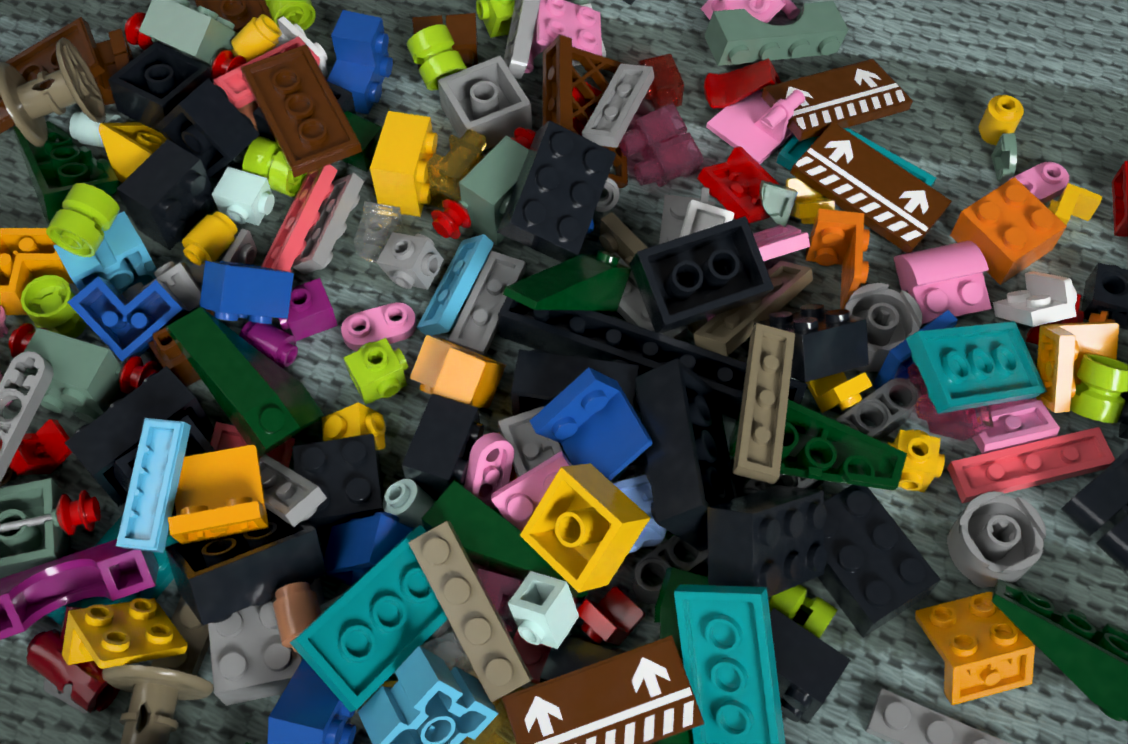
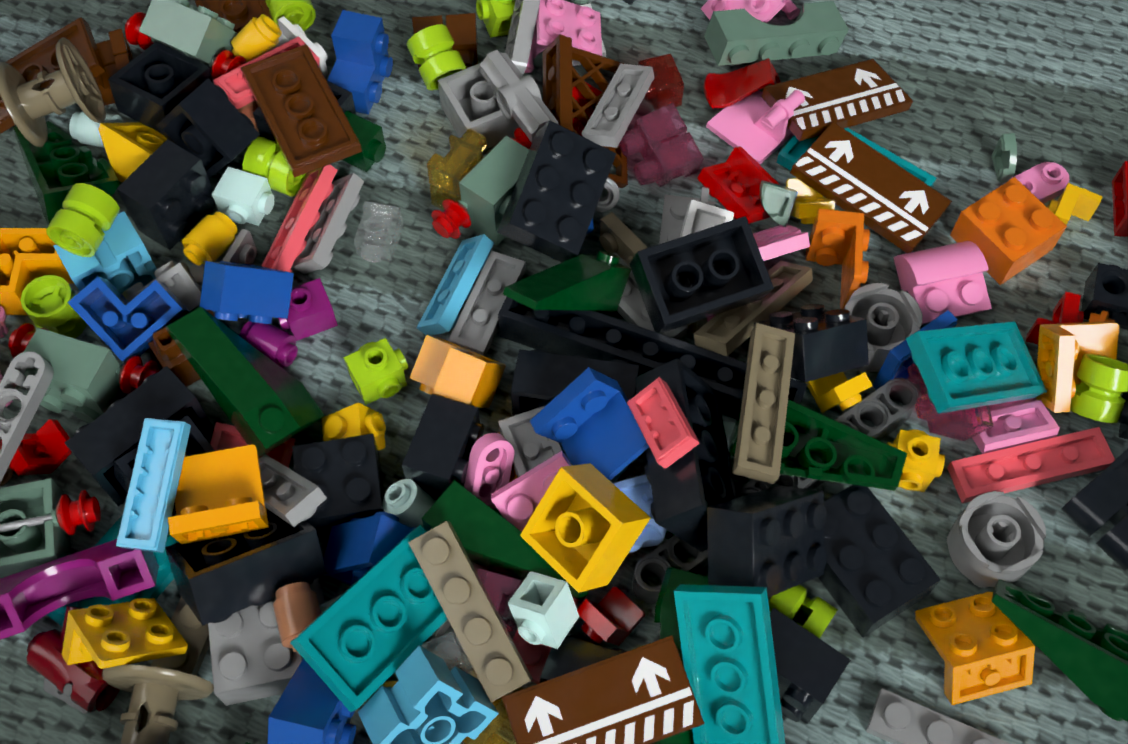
bright pink plate [341,302,417,351] -> none
yellow brick [370,111,441,217] -> none
light grey brick [376,232,444,290] -> none
yellow brick [979,95,1024,145] -> none
white bracket [993,271,1077,327] -> none
none -> light grey piece [479,50,559,142]
none -> coral plate [627,377,700,469]

